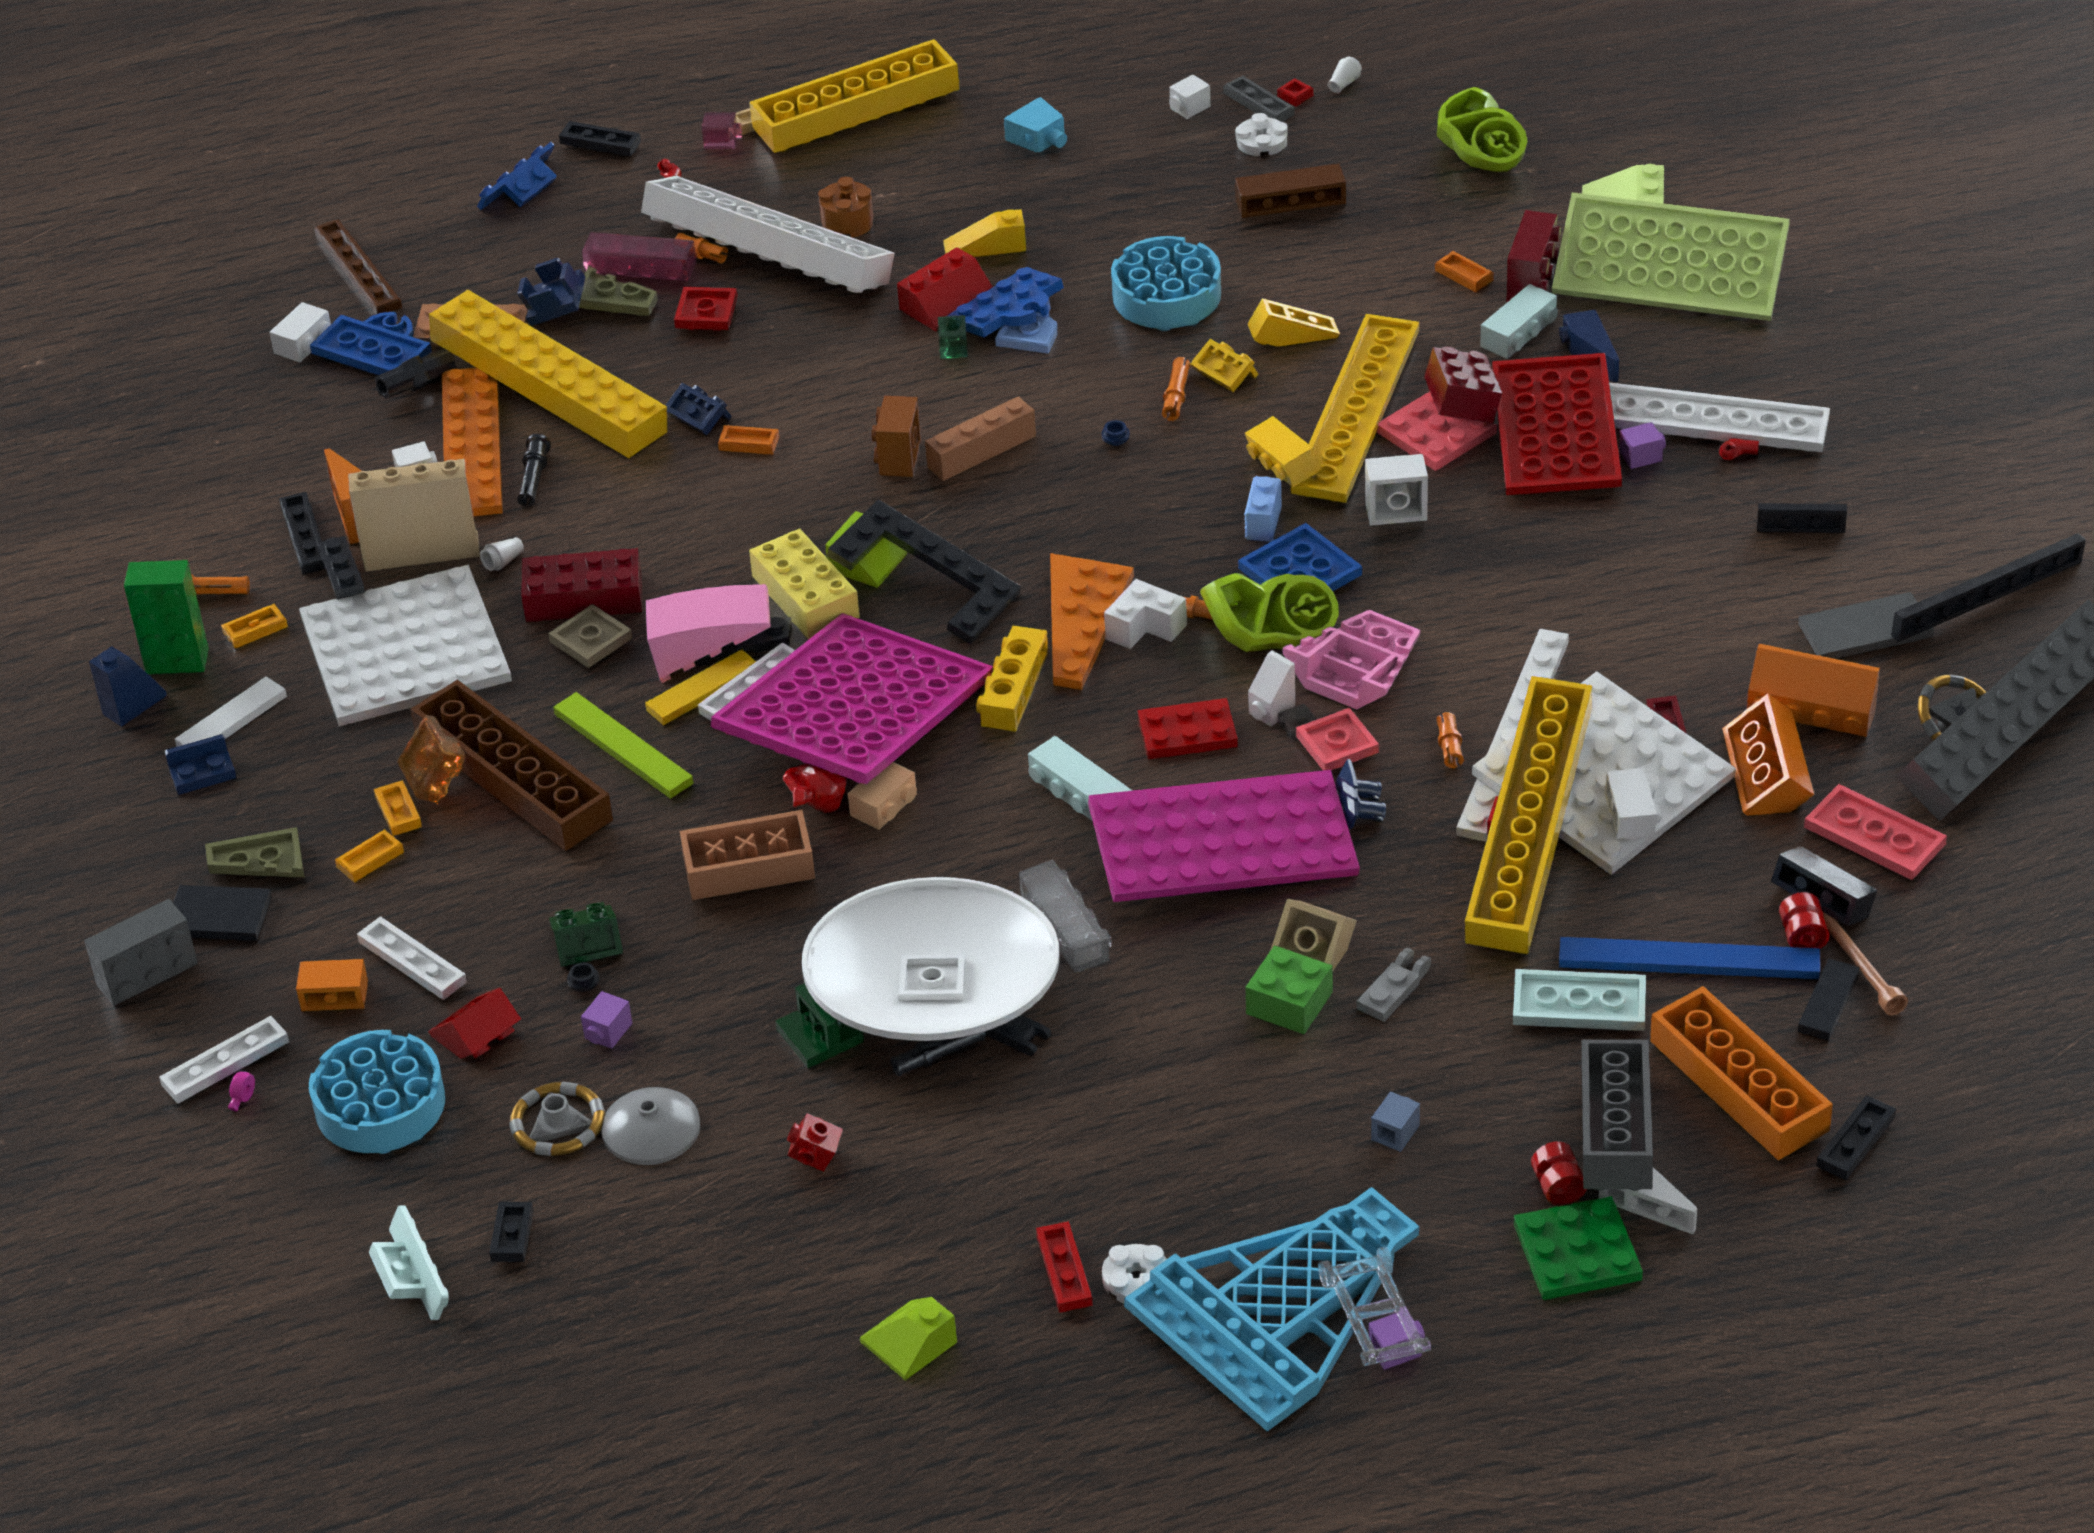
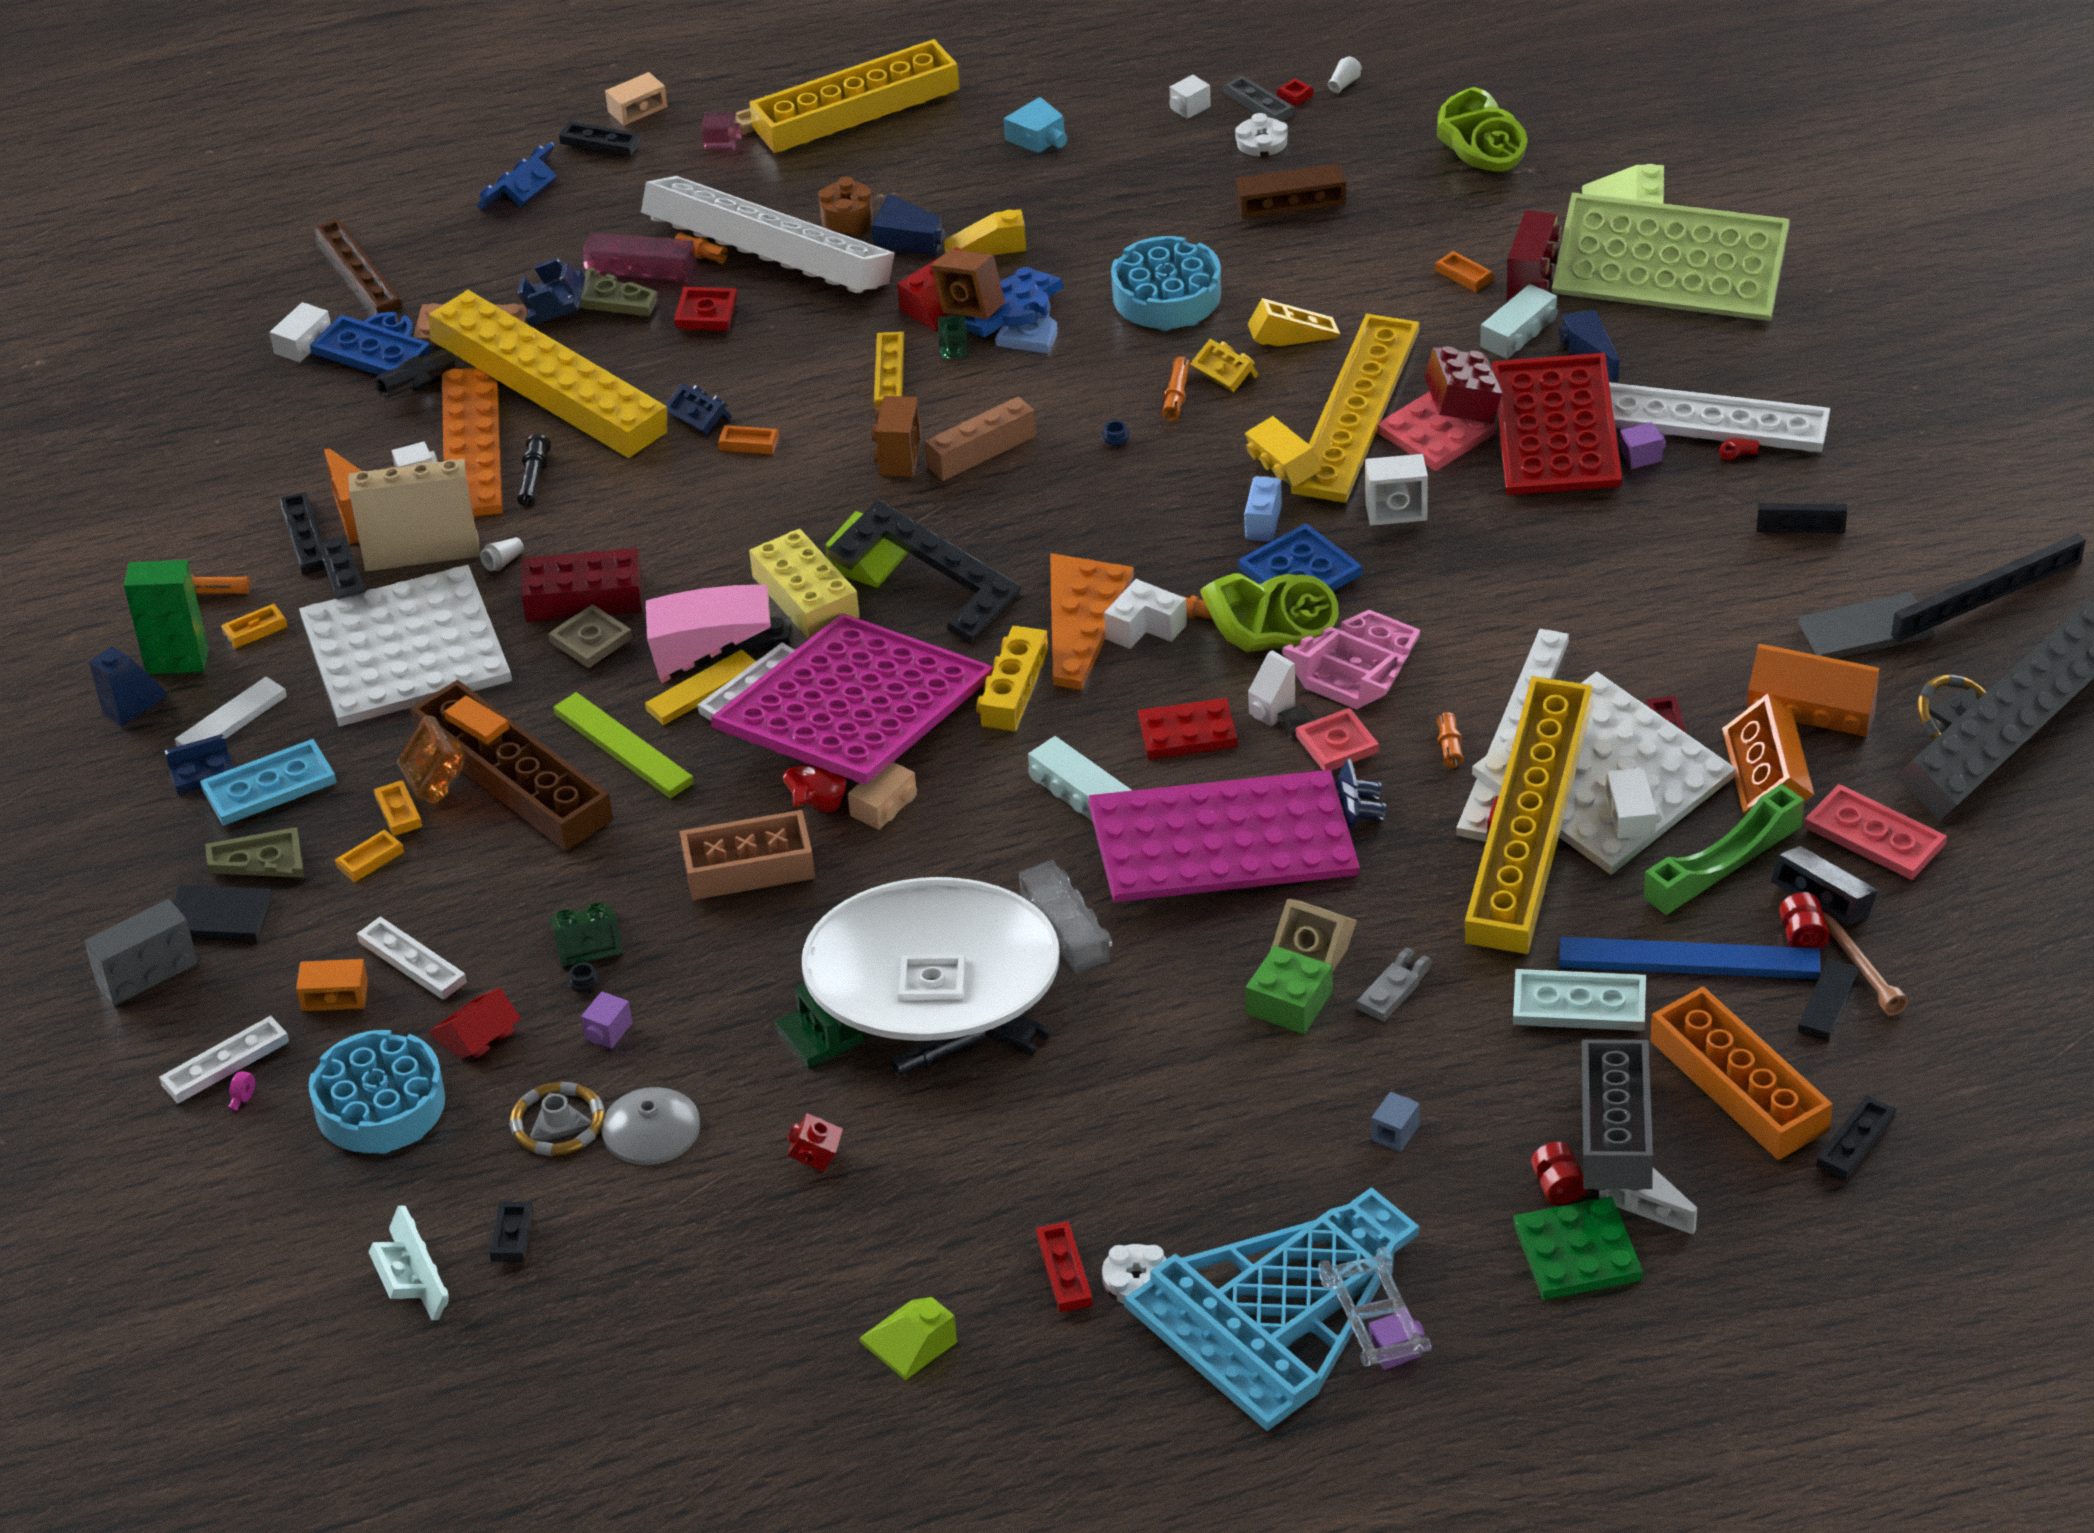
red arm [657,159,682,178] -> none
none -> medium azure plate [200,739,337,826]
none -> orange tile [444,696,509,745]
none -> light nougat brick [605,72,667,126]
none -> dark blue slope [872,194,945,255]
none -> yellow tile [874,332,905,409]
none -> dark orange brick [931,249,1005,319]
none -> bright green arch [1644,783,1804,915]

